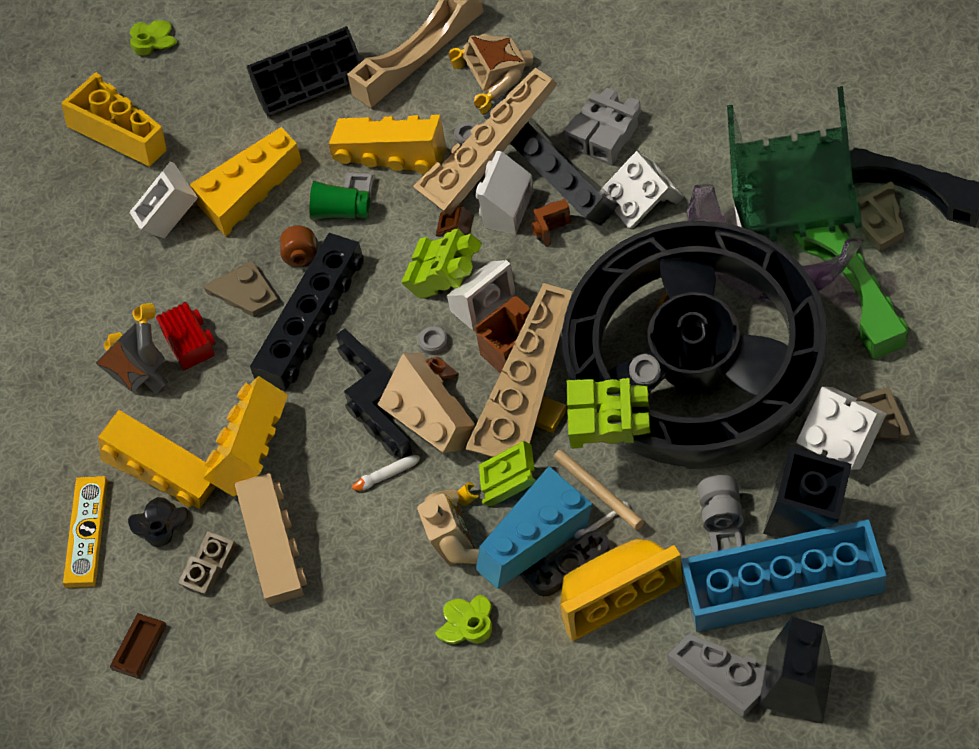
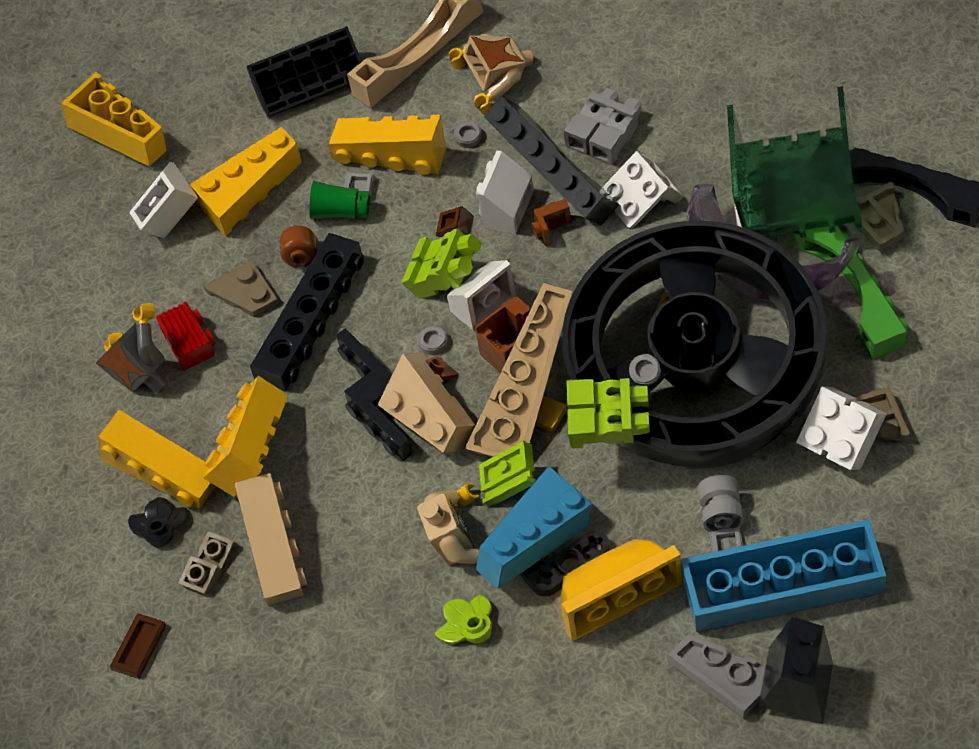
tile [63,476,108,588] -> none
lime plate [130,20,177,55] -> none
white piece [352,455,420,491] -> none
tan wing [413,68,558,216] -> none
tan bar [554,449,644,530] -> none
white hinge [574,501,630,540] -> none
black slope [763,447,852,538] -> none

